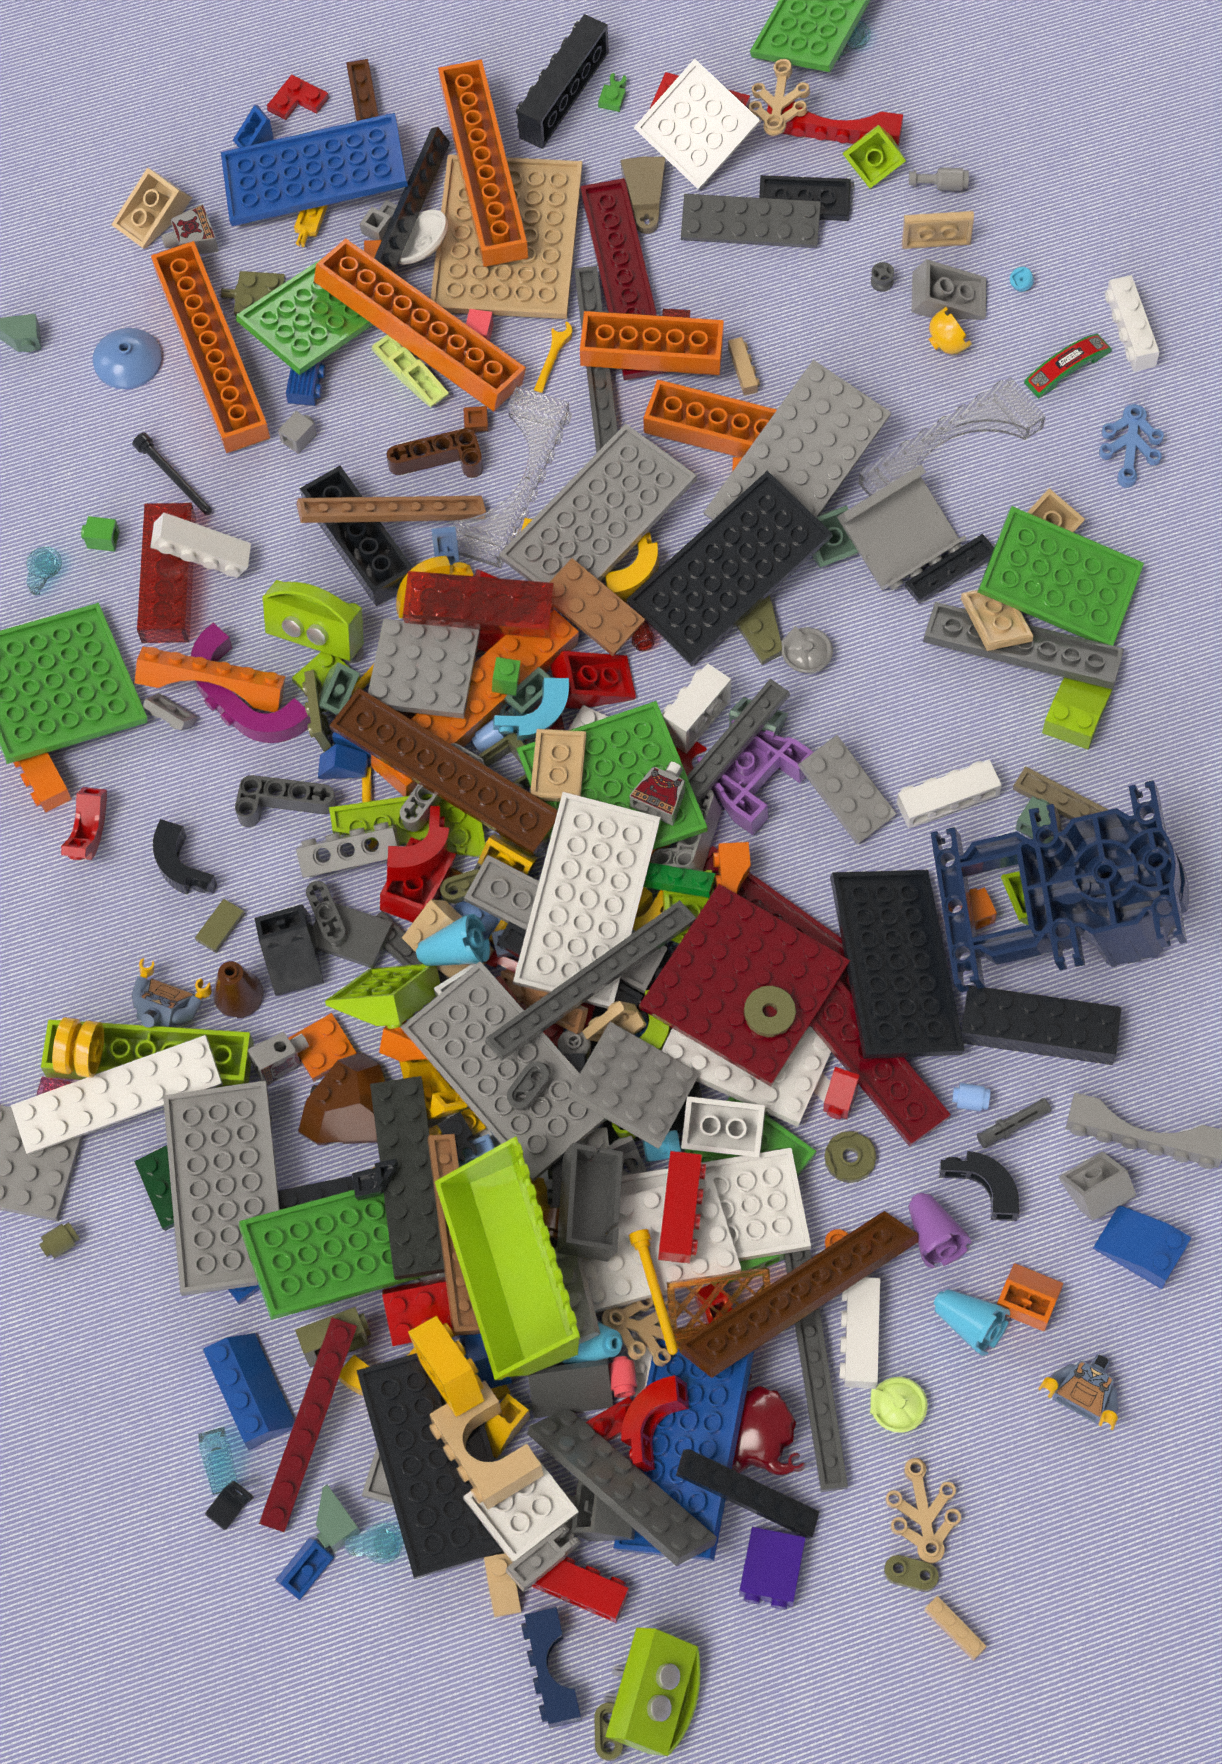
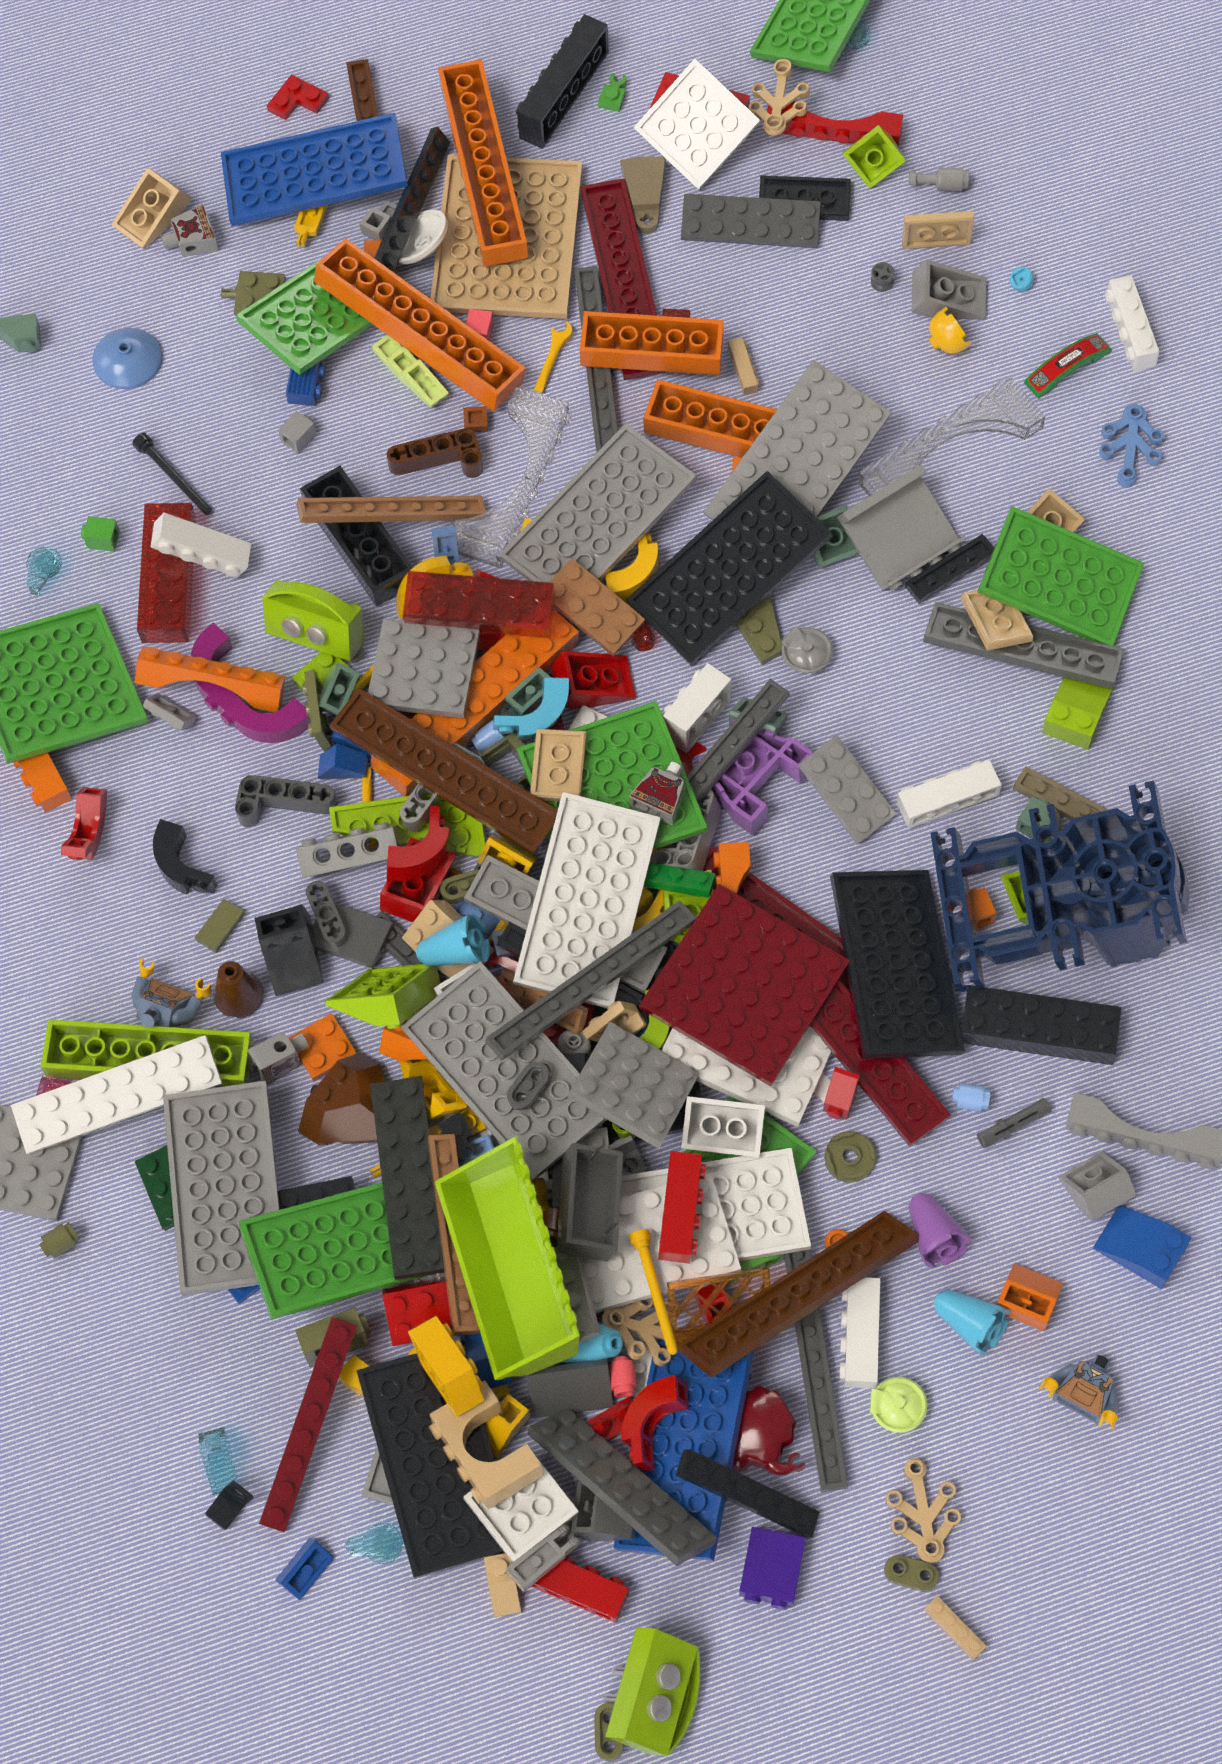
yellow wheel [52,1017,104,1078] -> none
orange brick [151,241,270,453] -> none
blue slope [202,1333,295,1450] -> none
blue slope [233,105,274,148] -> none
sand green slope [316,1484,361,1552] -> none
black slope [352,1158,398,1201] -> none
bright green brick [492,657,521,696] -> none
dark blue arch [521,1607,582,1729] -> none
medium azure bracket [642,1130,681,1162] -> none
olive tile [744,986,796,1037] -> none
black arch [939,1151,1019,1221] -> none

